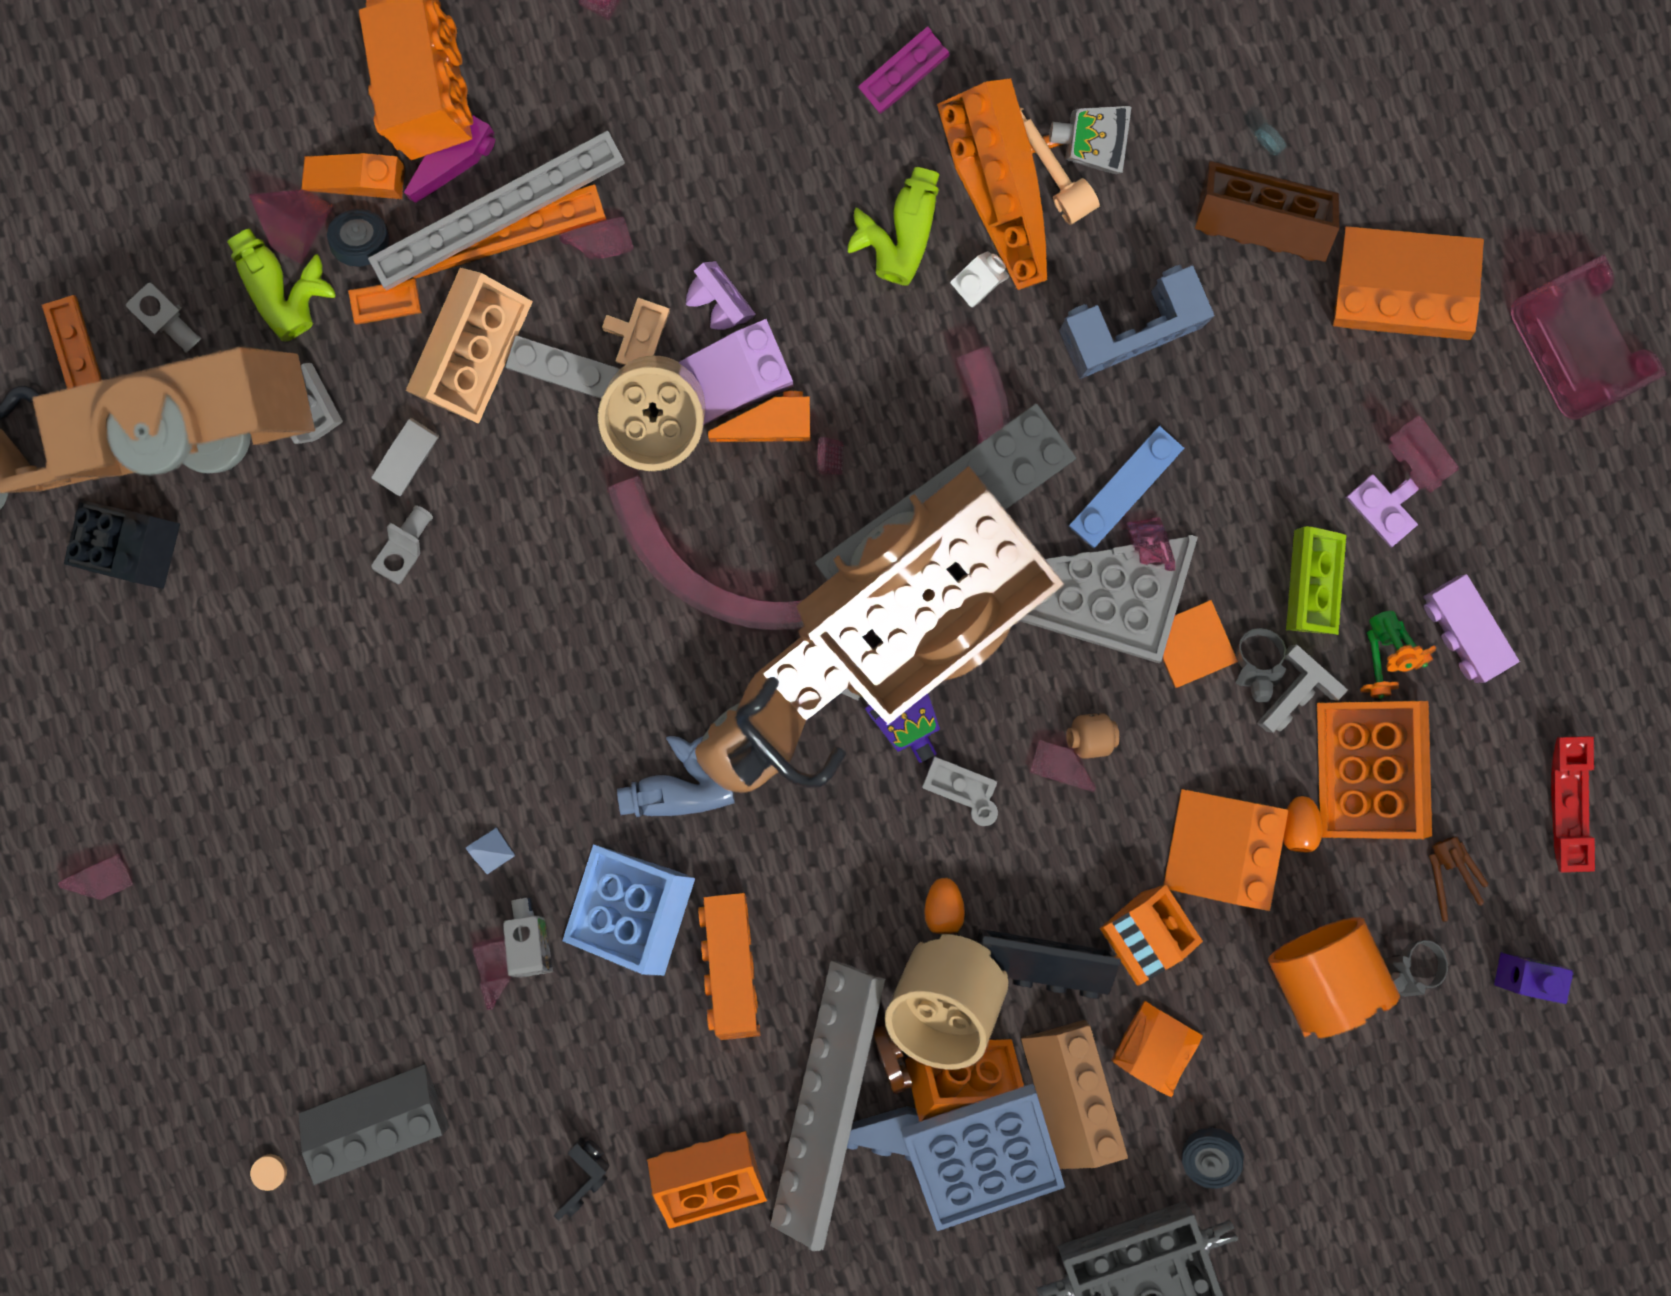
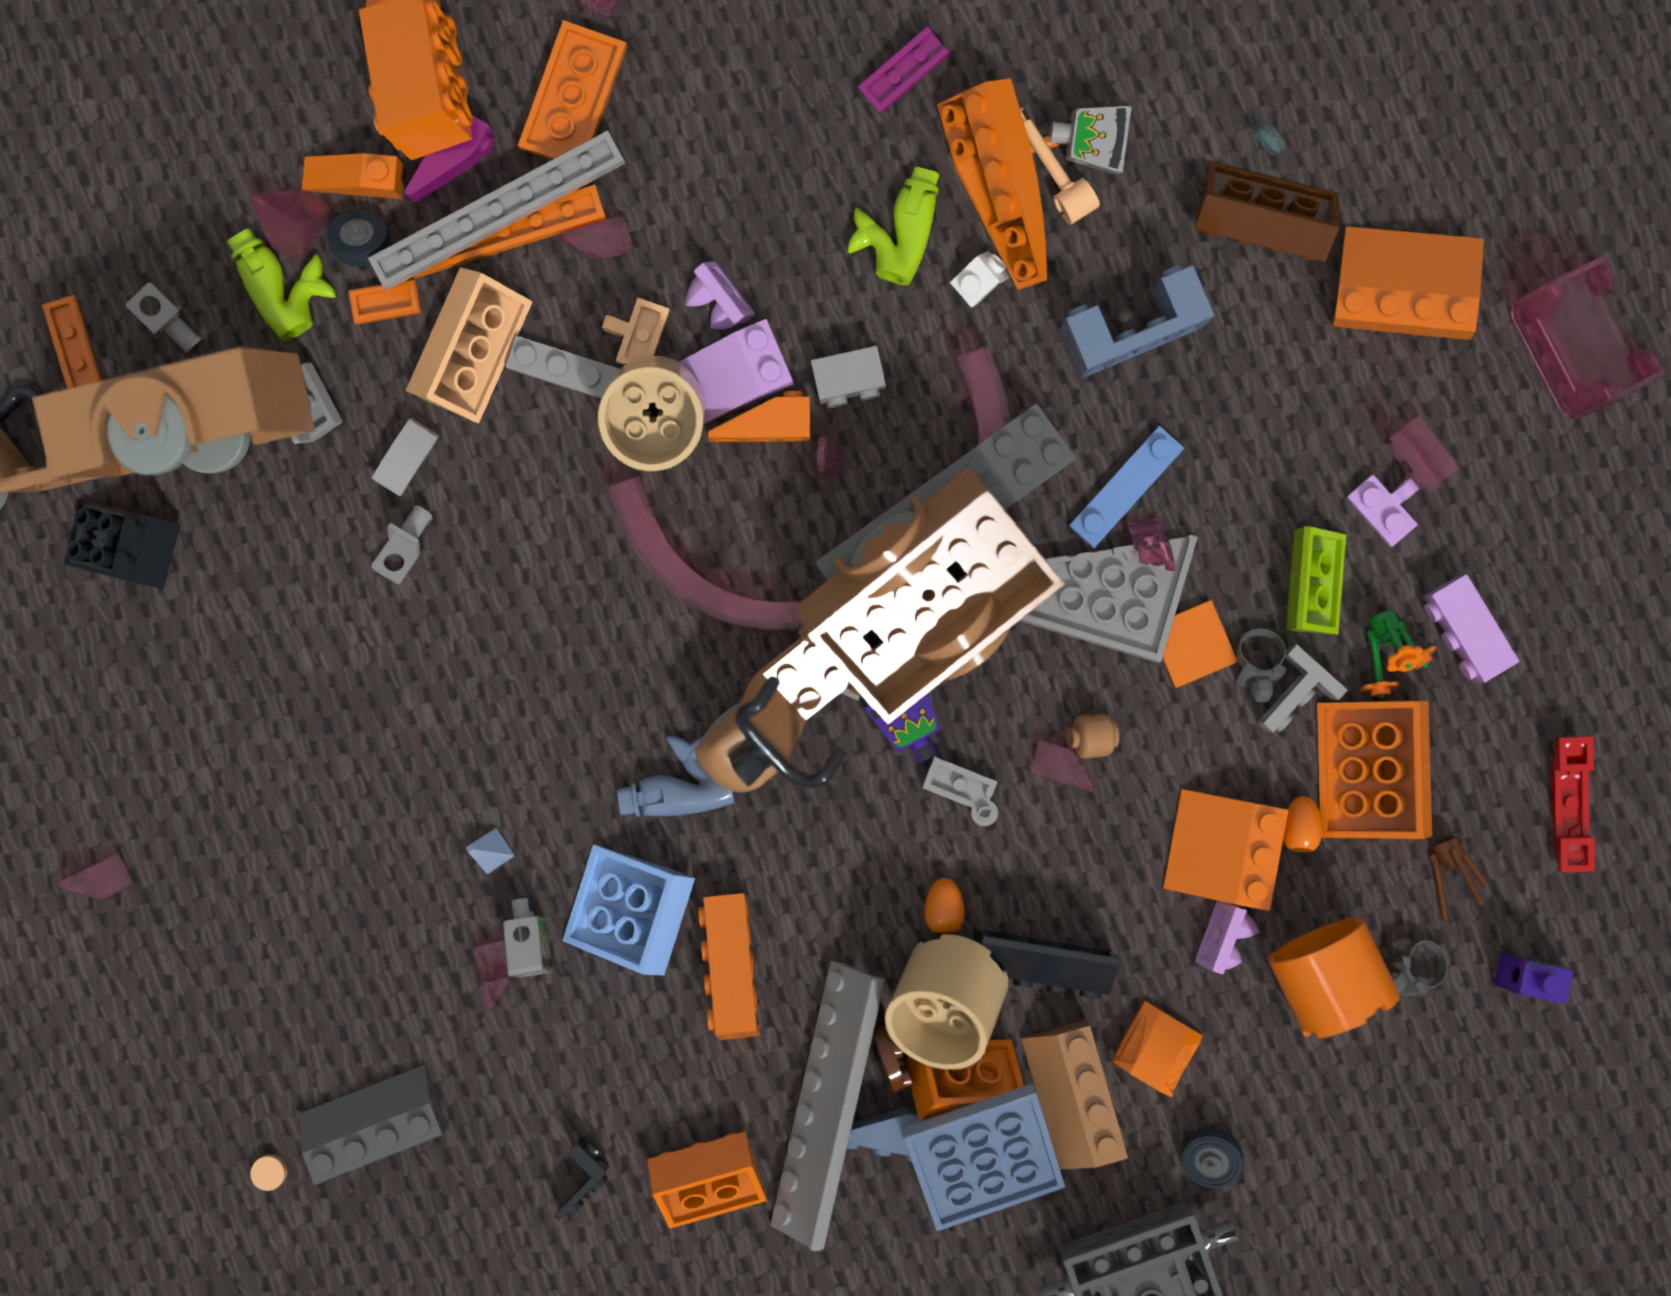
orange slope [1100,885,1203,985] -> none
none -> orange plate [518,20,628,160]
none -> light grey brick [811,346,886,408]
none -> lavender tile [1195,901,1259,974]

